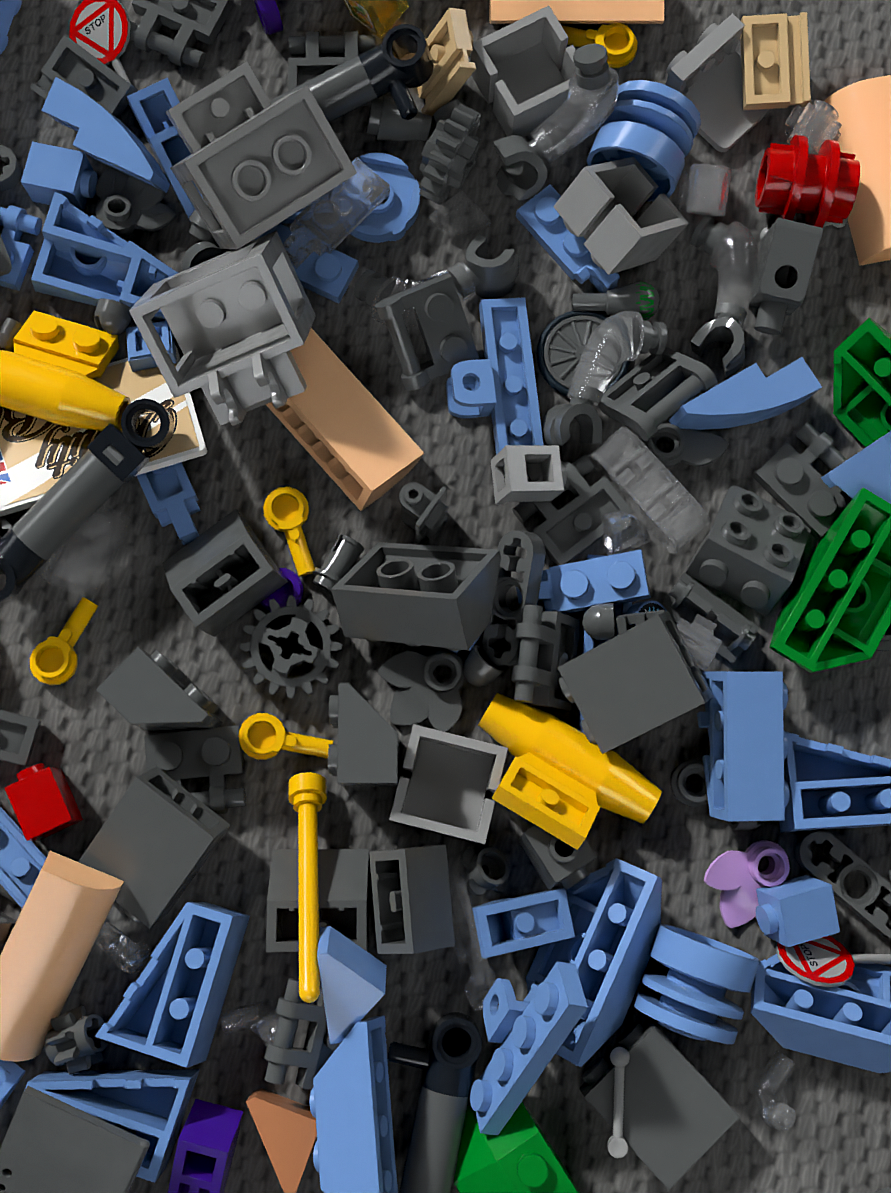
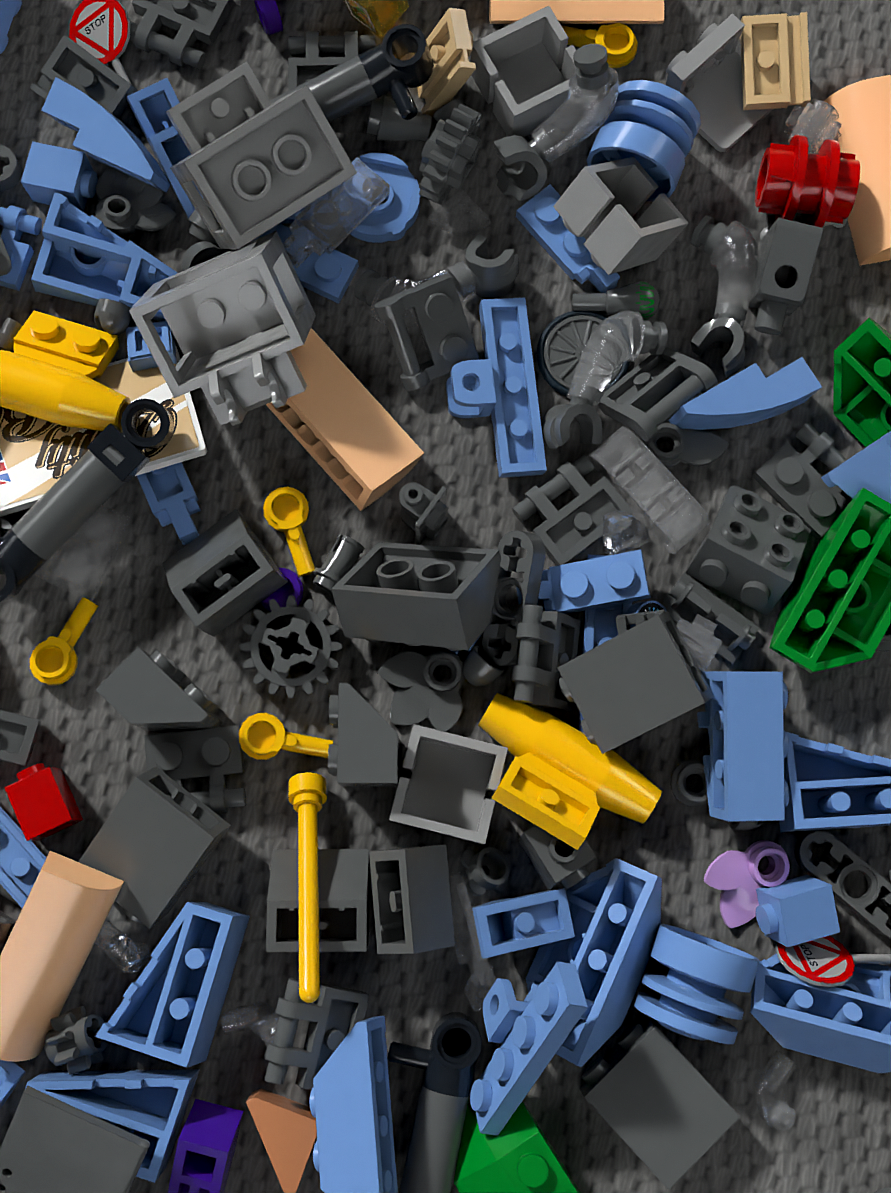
medium blue slope [317,926,387,1044] -> none
light grey brick [491,445,567,505] -> none
dark grey hinge [582,603,616,641] -> none
light grey hinge [607,1047,630,1158] -> none
clear piece [676,164,732,216] -> none

